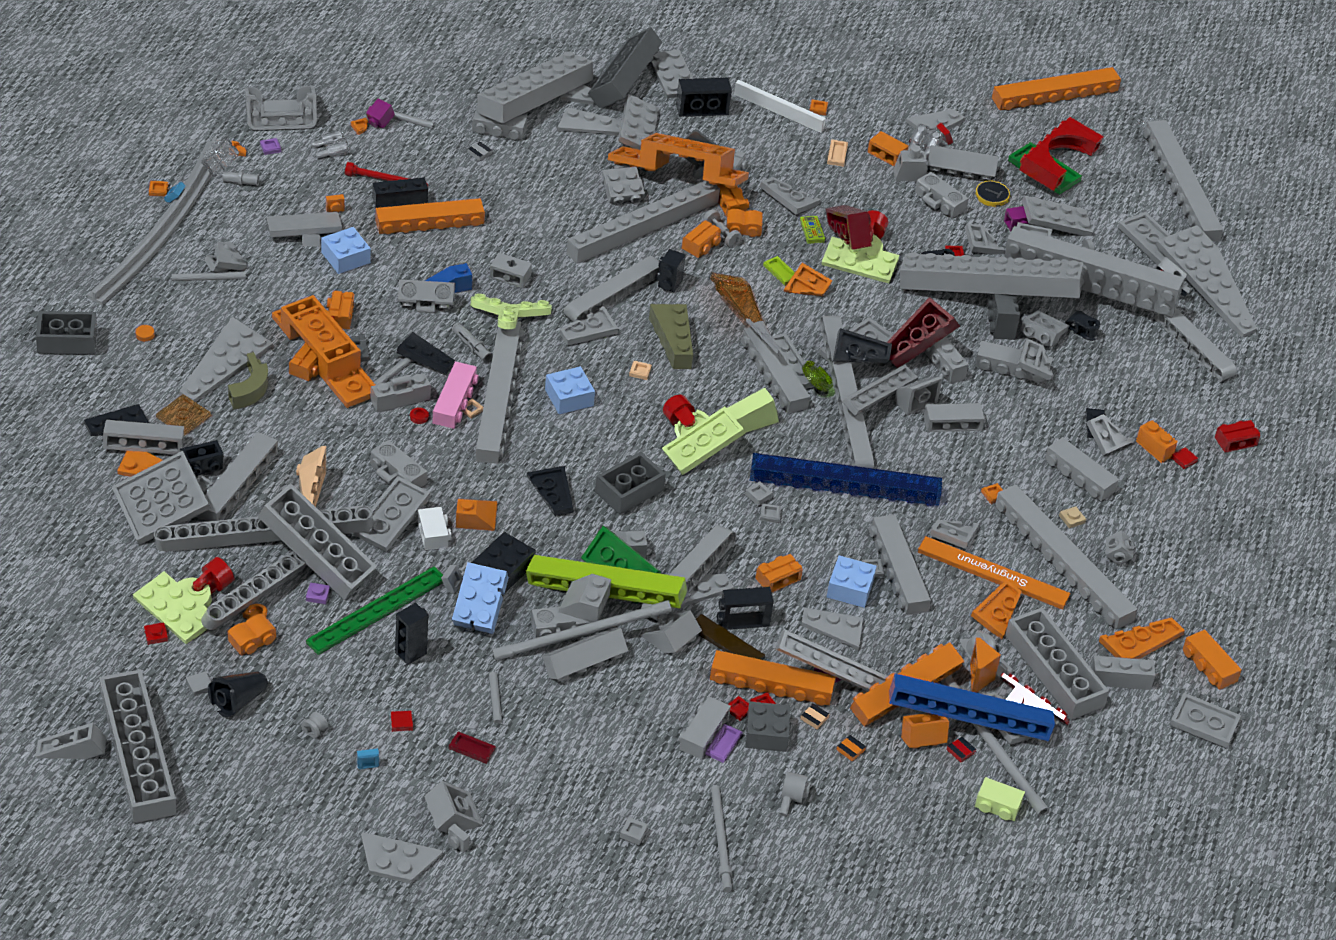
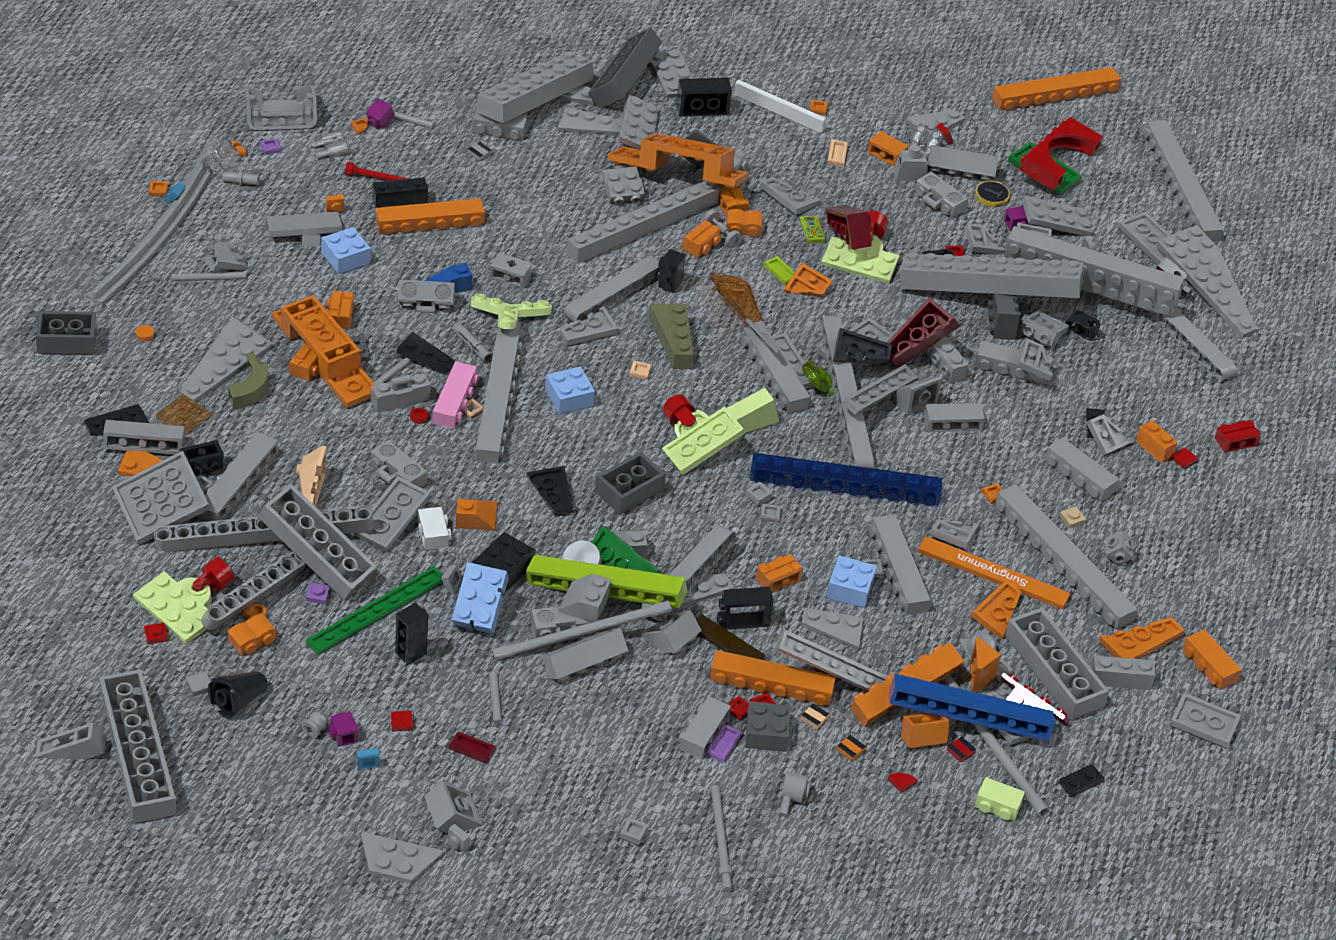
none -> magenta brick [328,711,359,747]
none -> tile [562,540,602,565]
none -> red tile [888,773,918,793]
none -> black plate [1058,764,1105,797]

